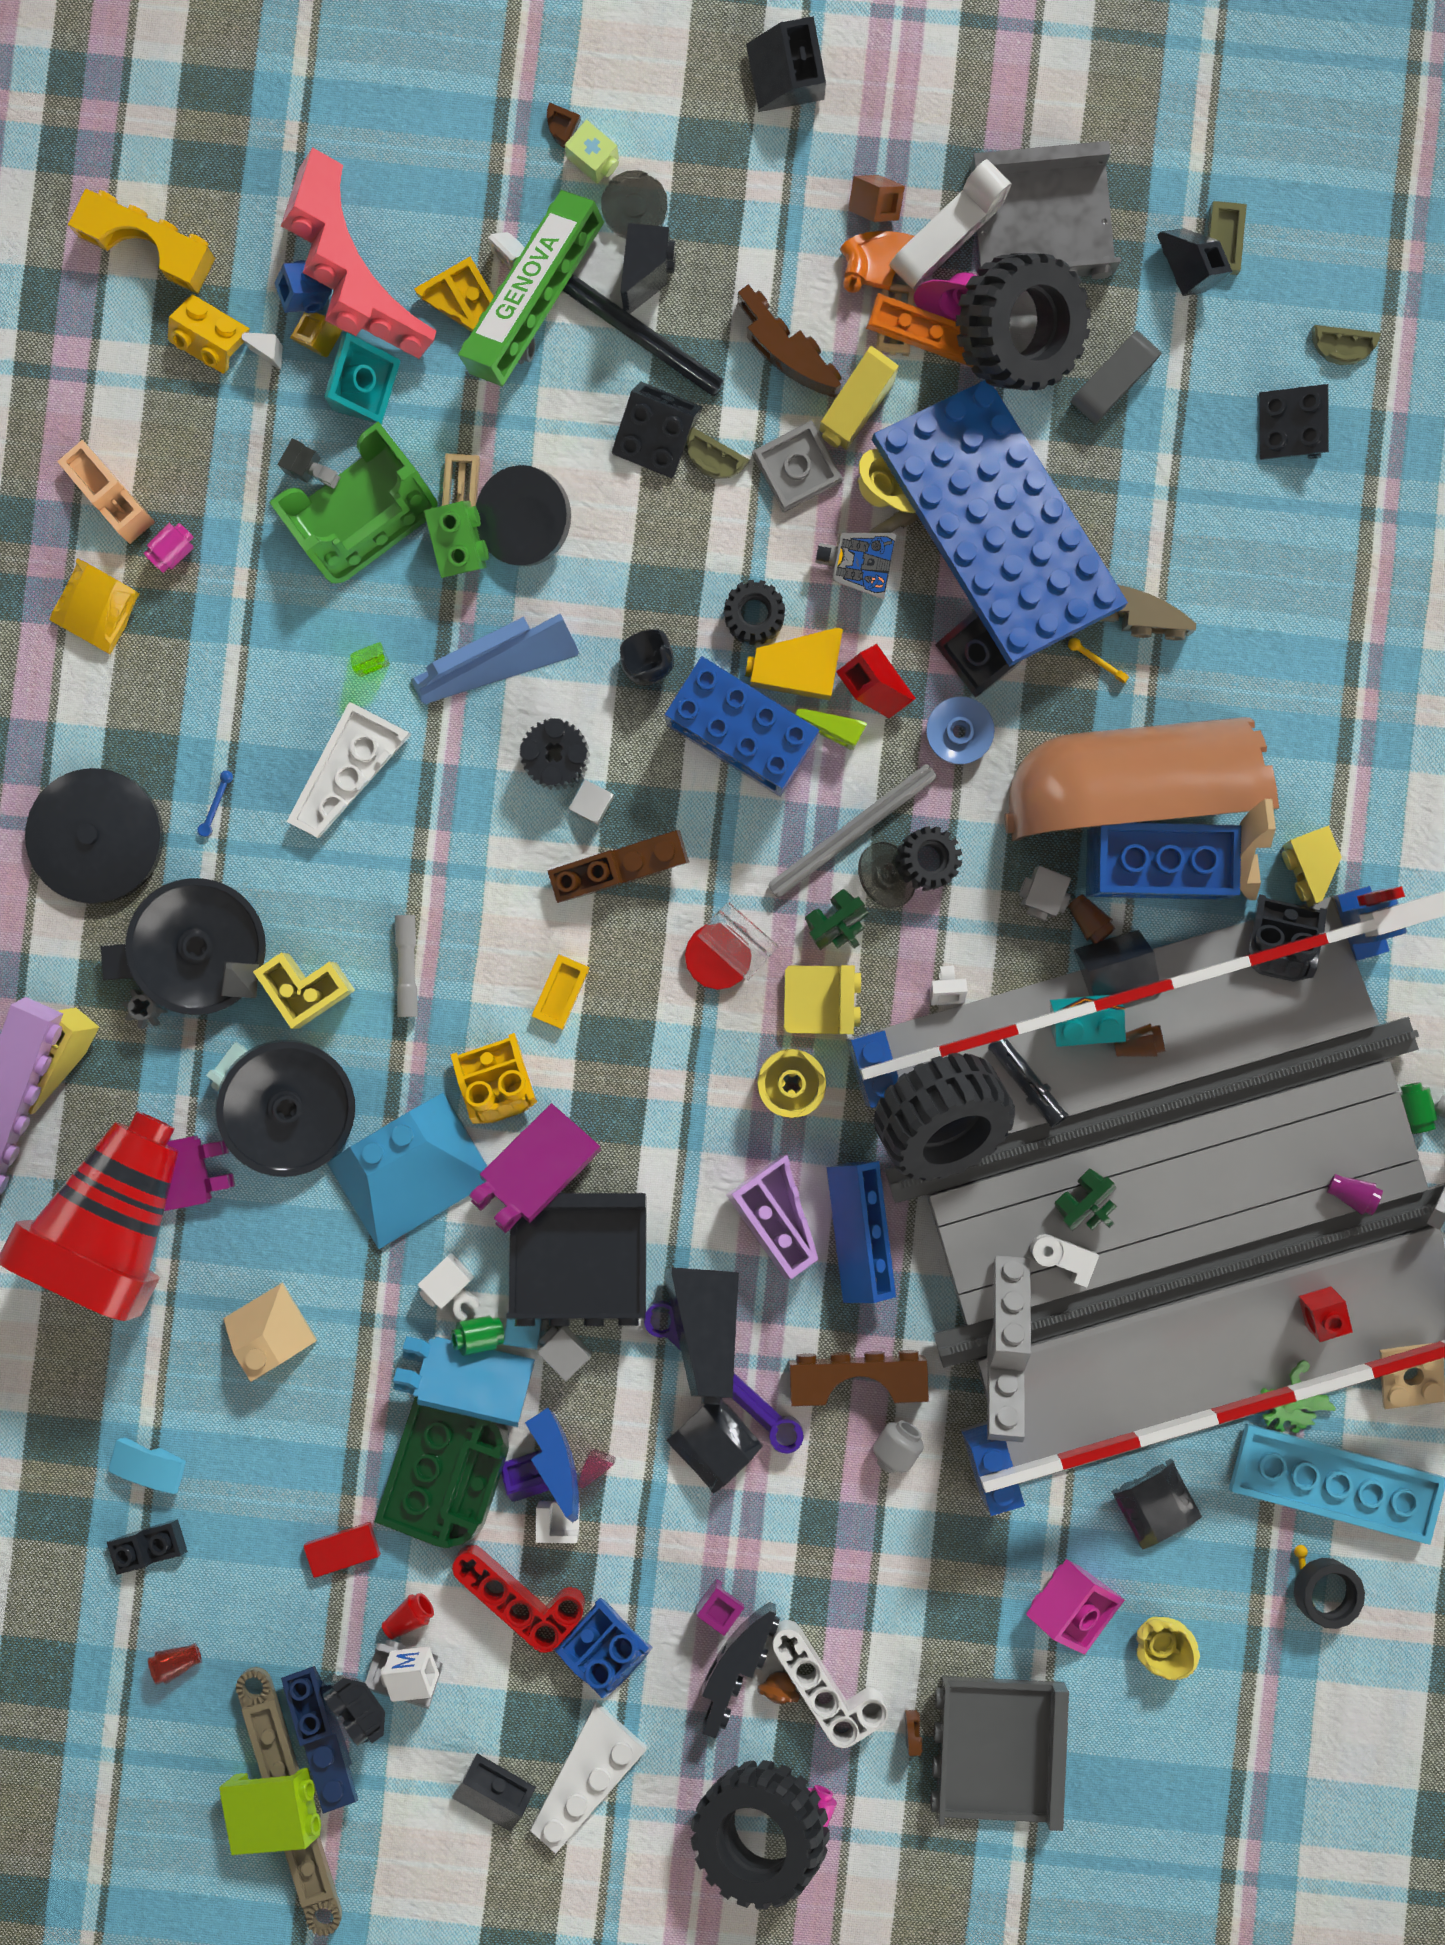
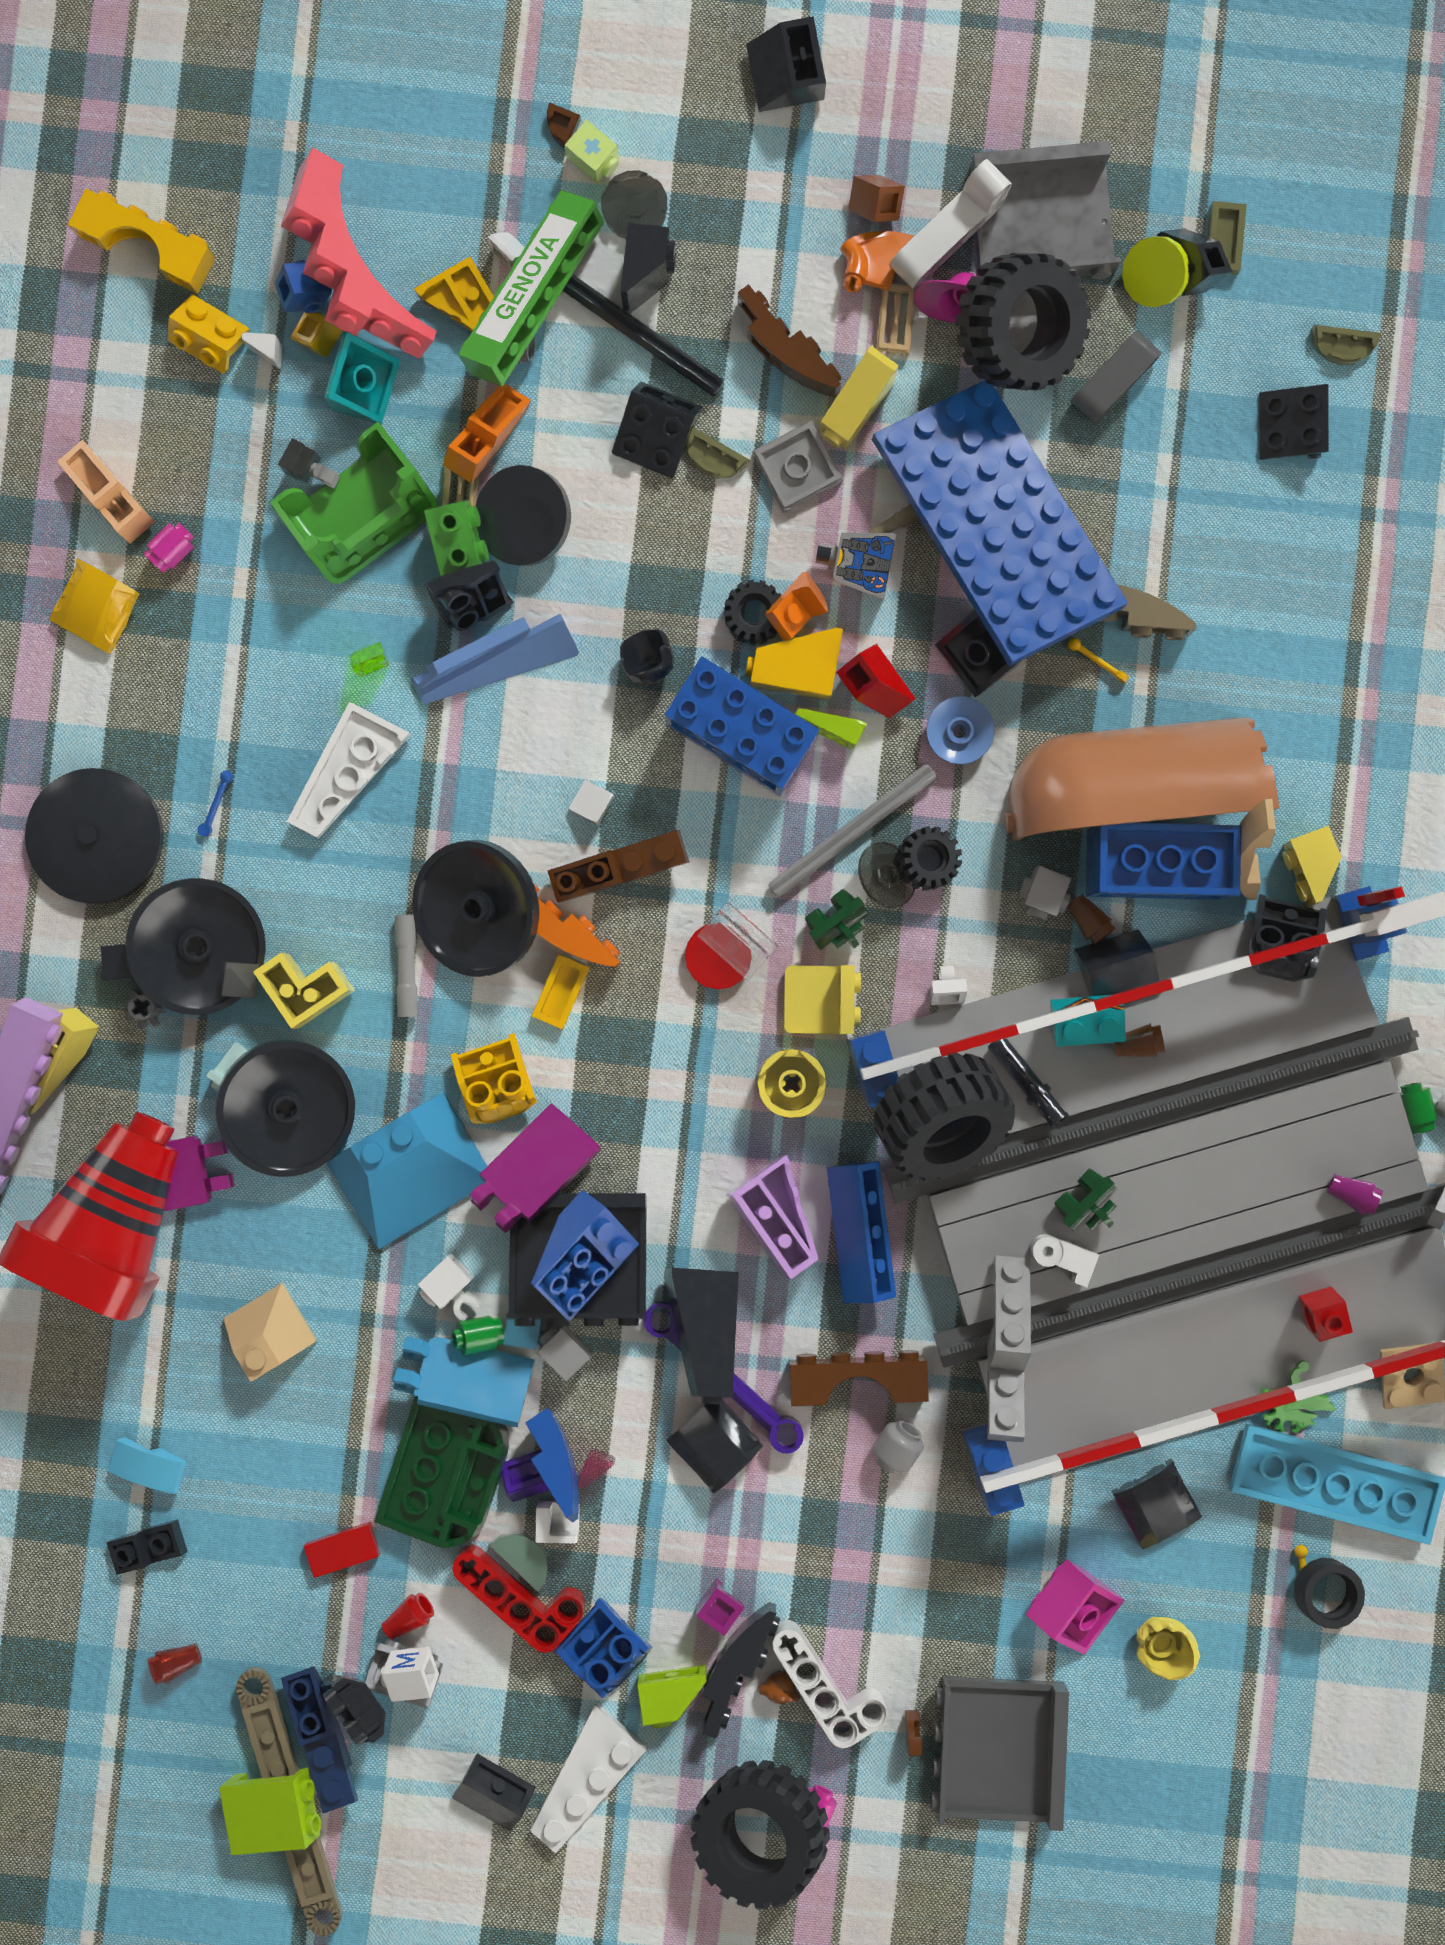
black brick [520,718,590,790] -> none
light yellow piece [857,449,916,513] -> none
orange tile [866,293,974,367] -> none
none -> black dish [412,840,539,977]
none -> black slope [424,561,513,631]
none -> orange slope [443,384,531,483]
none -> sand green tile [489,1533,548,1592]
none -> blue slope [531,1190,639,1321]
none -> orange slope [533,883,621,968]
none -> lime slope [637,1664,707,1728]
none -> orange slope [765,571,828,641]
none -> neon yellow tile [1122,236,1190,307]

